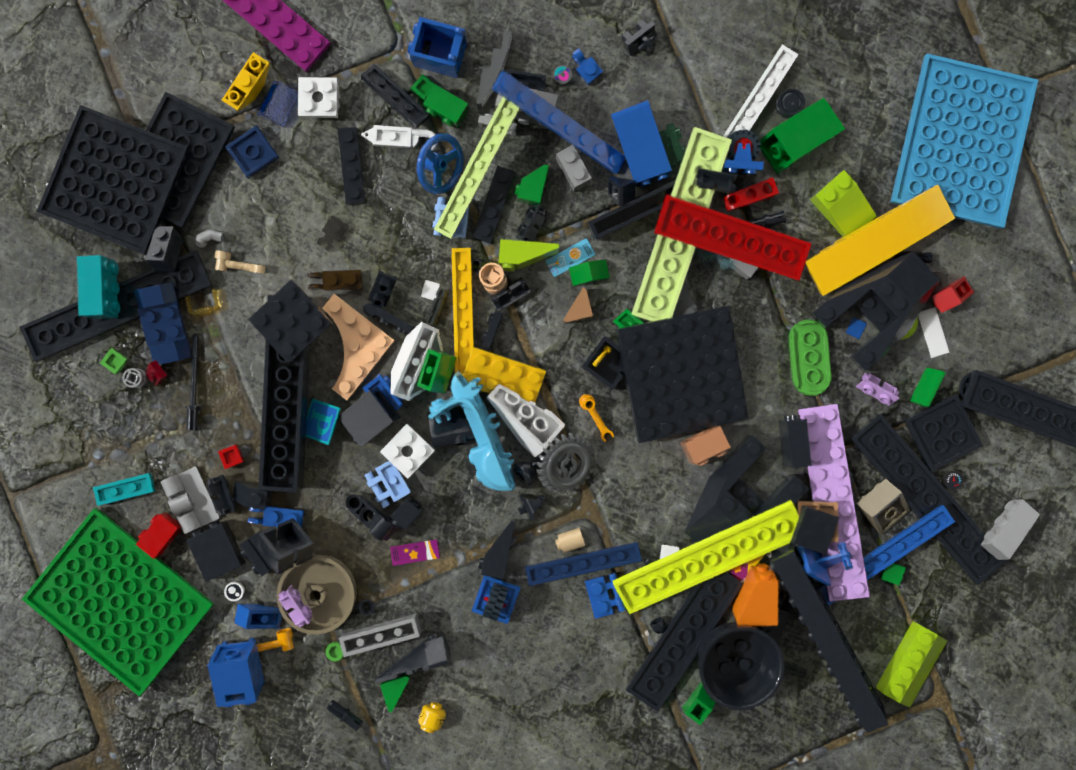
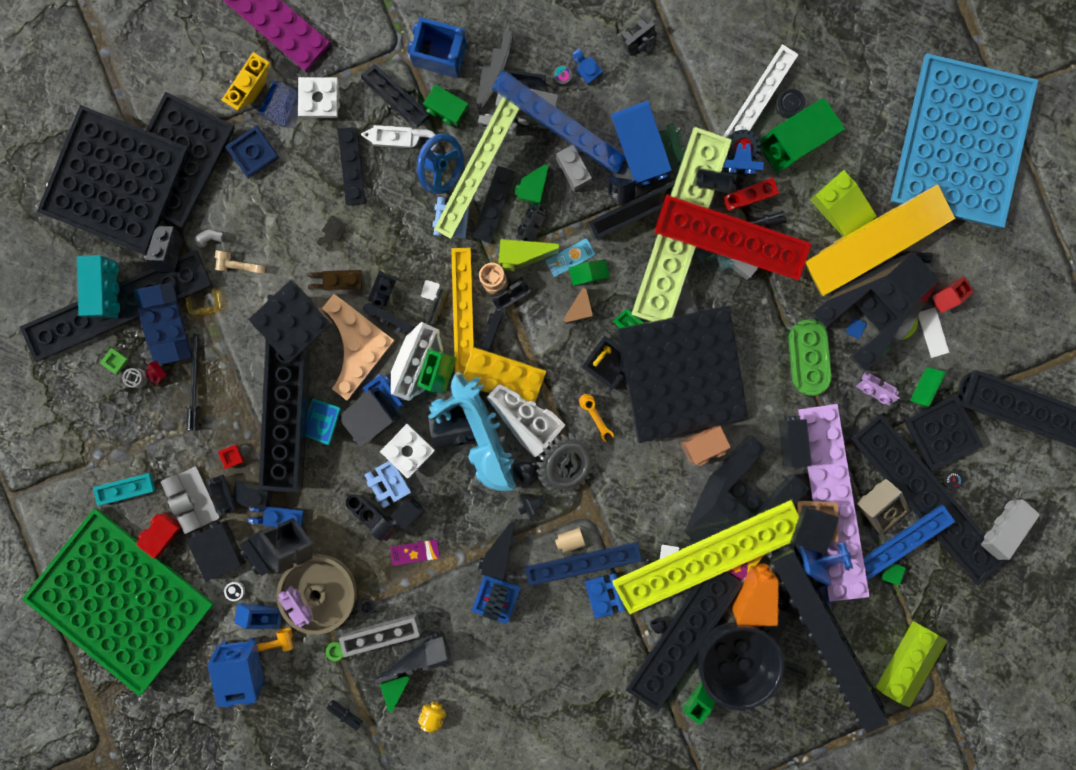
green tile [411,74,434,101] -> none
black hinge [472,259,488,274] -> none

